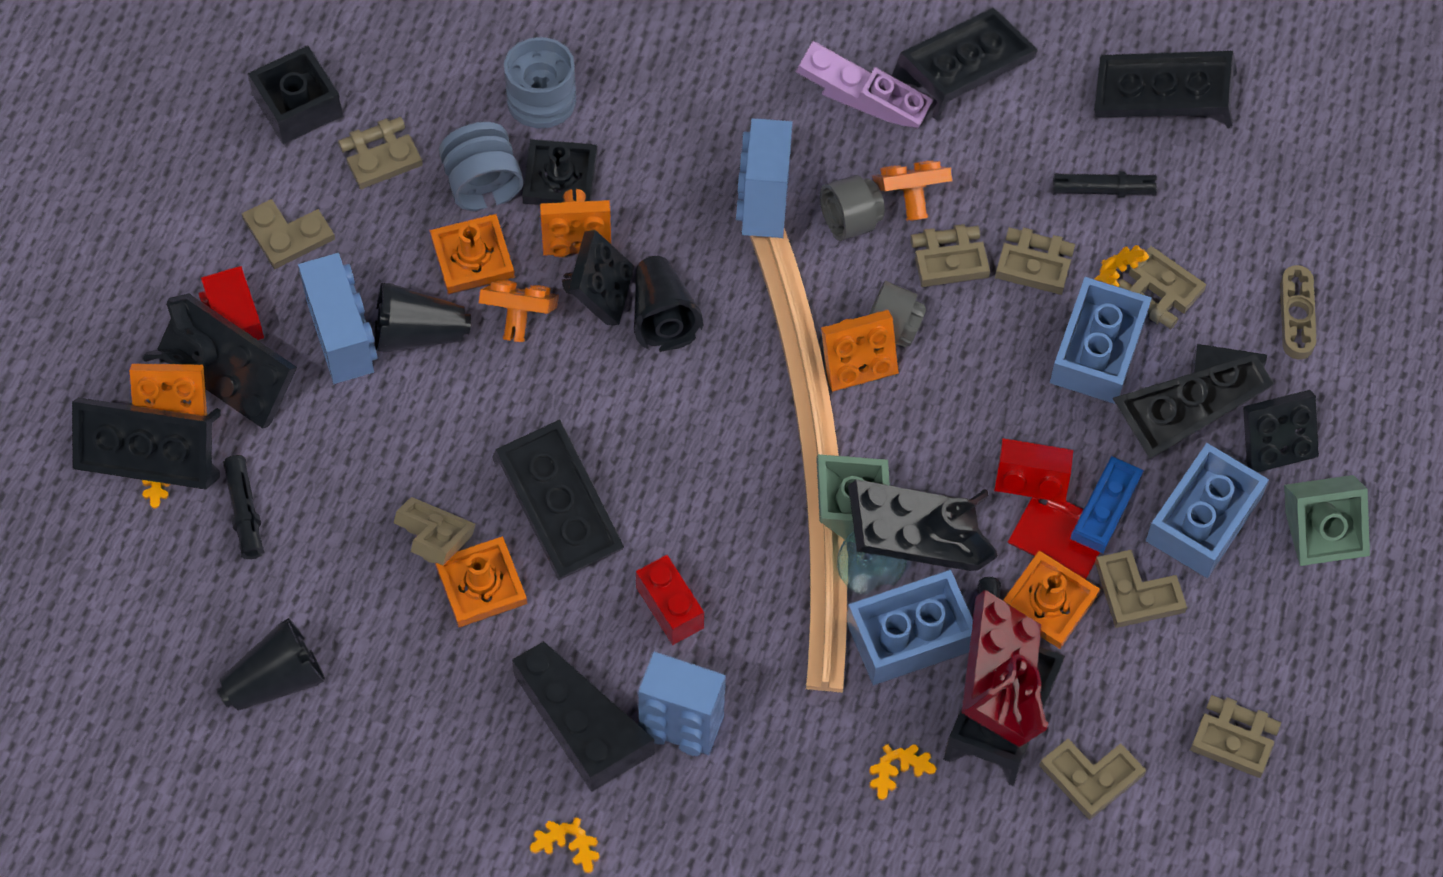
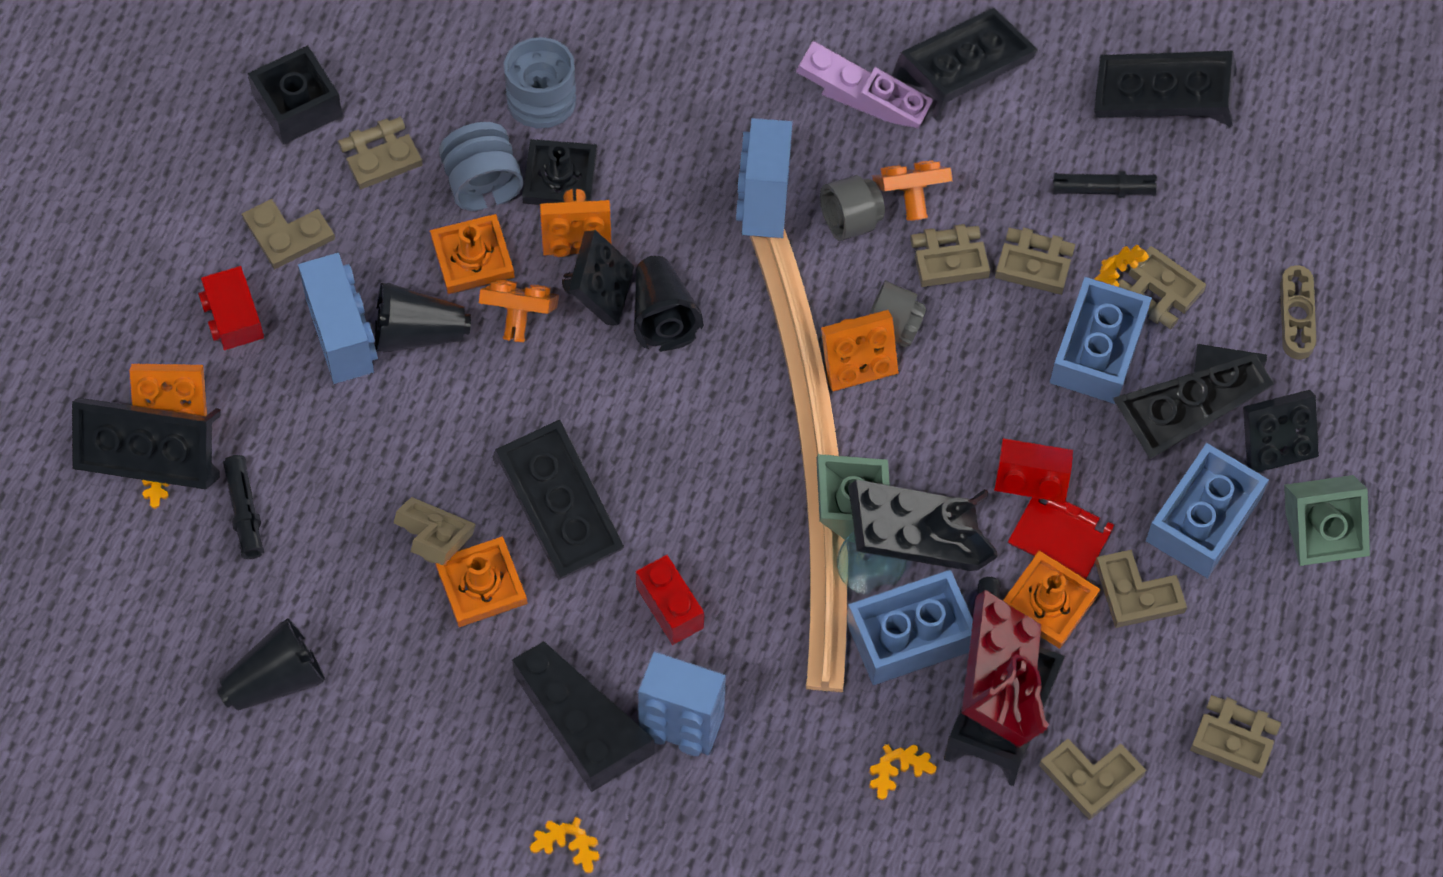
black plate [142,293,297,429] -> none
blue tile [1070,456,1144,553] -> none

